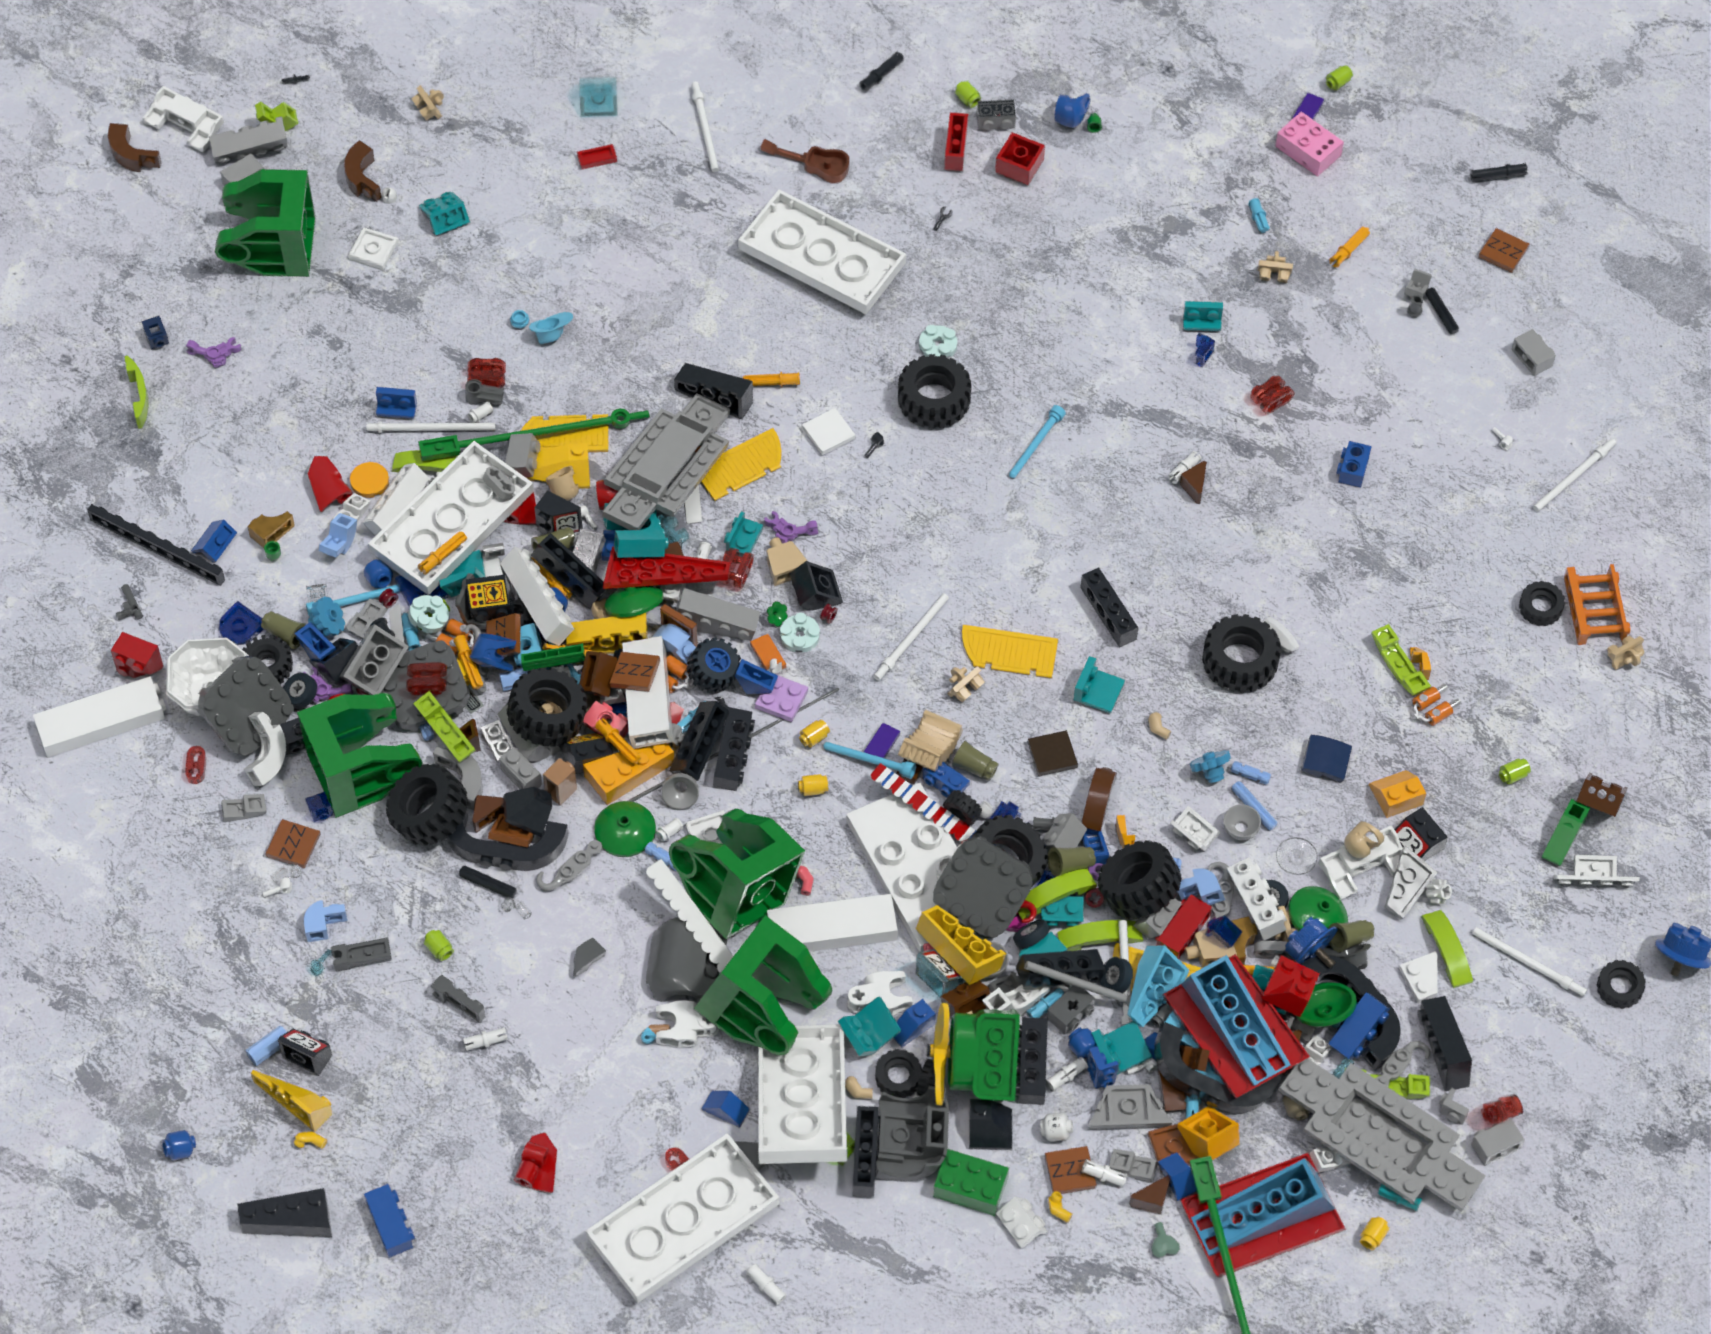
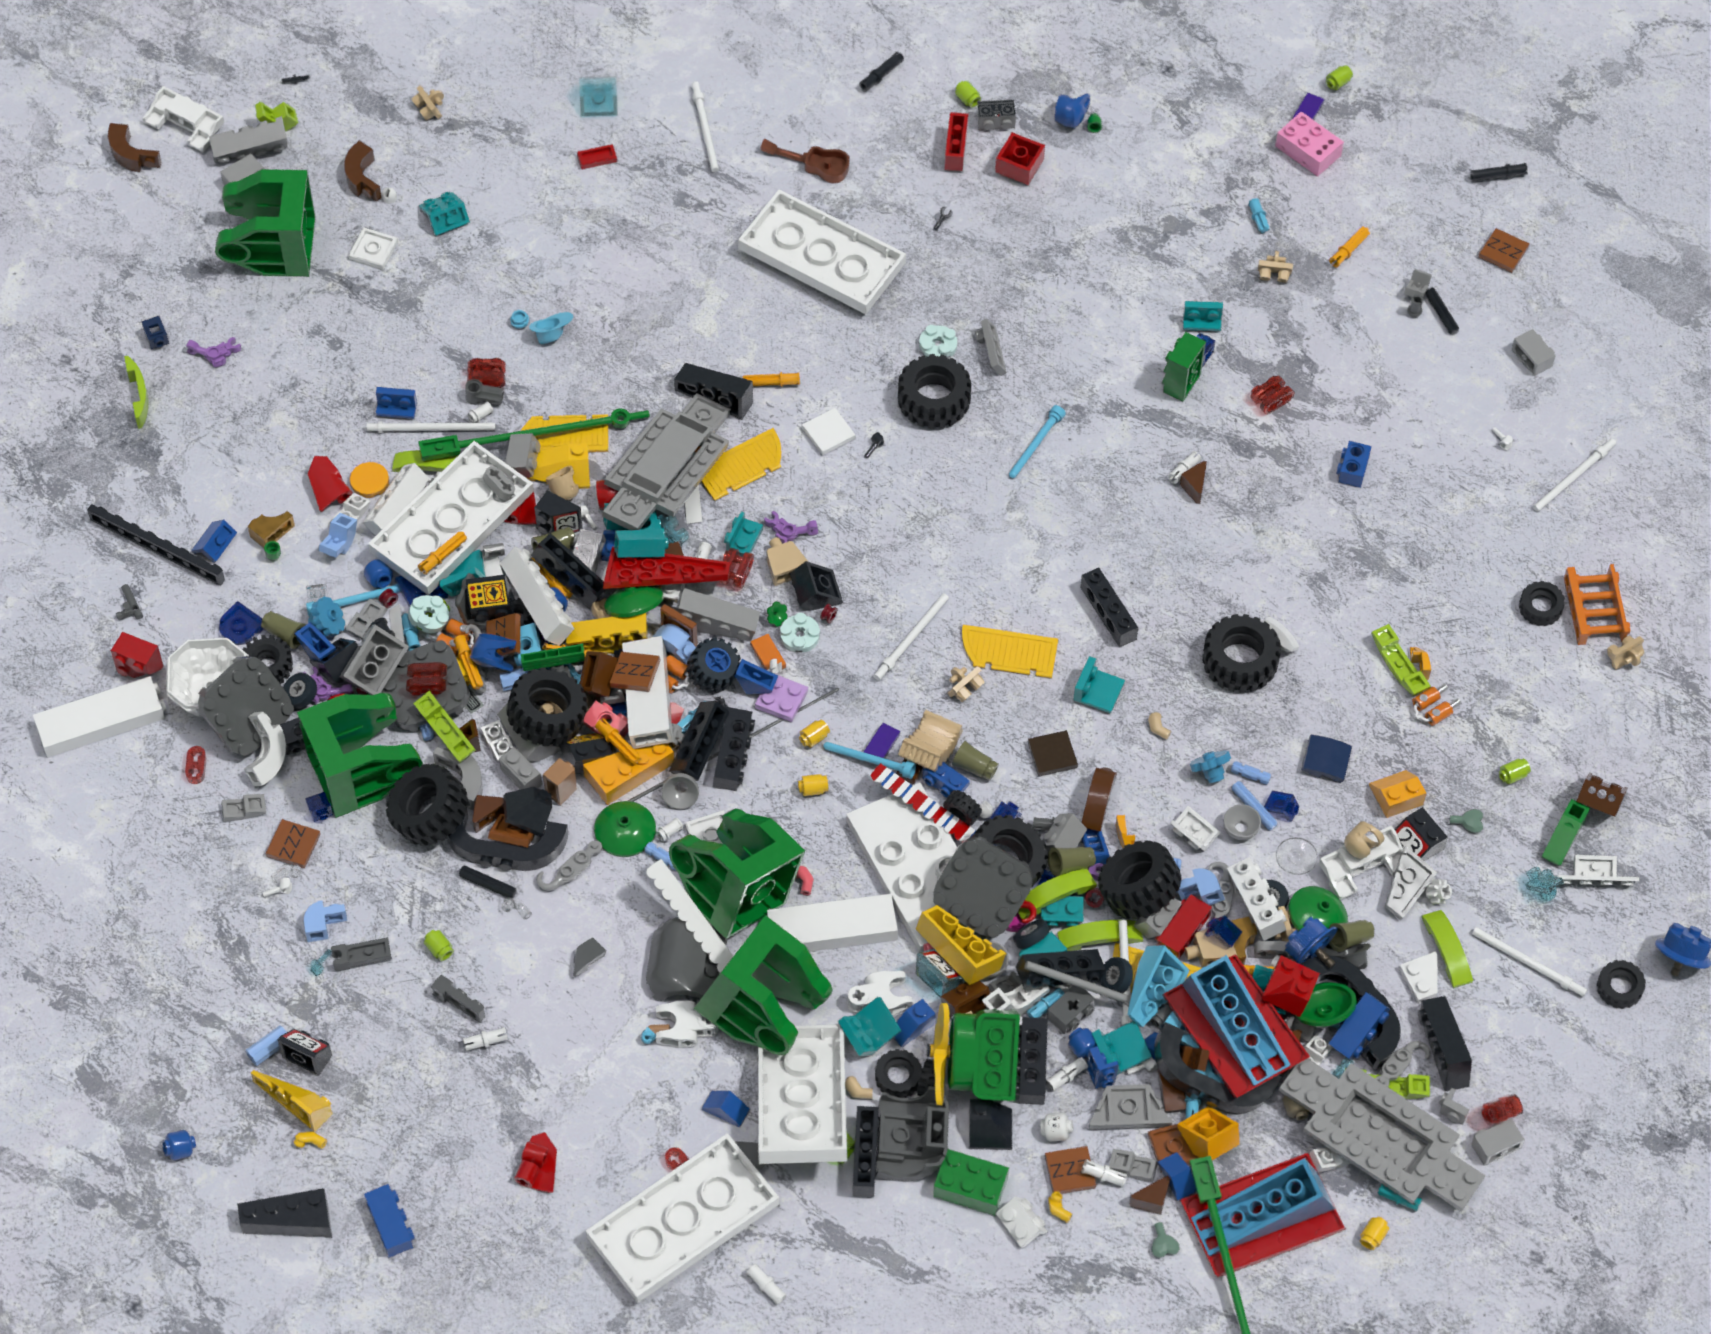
none -> light grey hinge [975,319,1007,376]
none -> green brick [1162,332,1206,402]
none -> clear blue bracket [1264,790,1299,822]
none -> sand green rock [1449,809,1483,833]
none -> clear light blue hips [1525,866,1564,901]

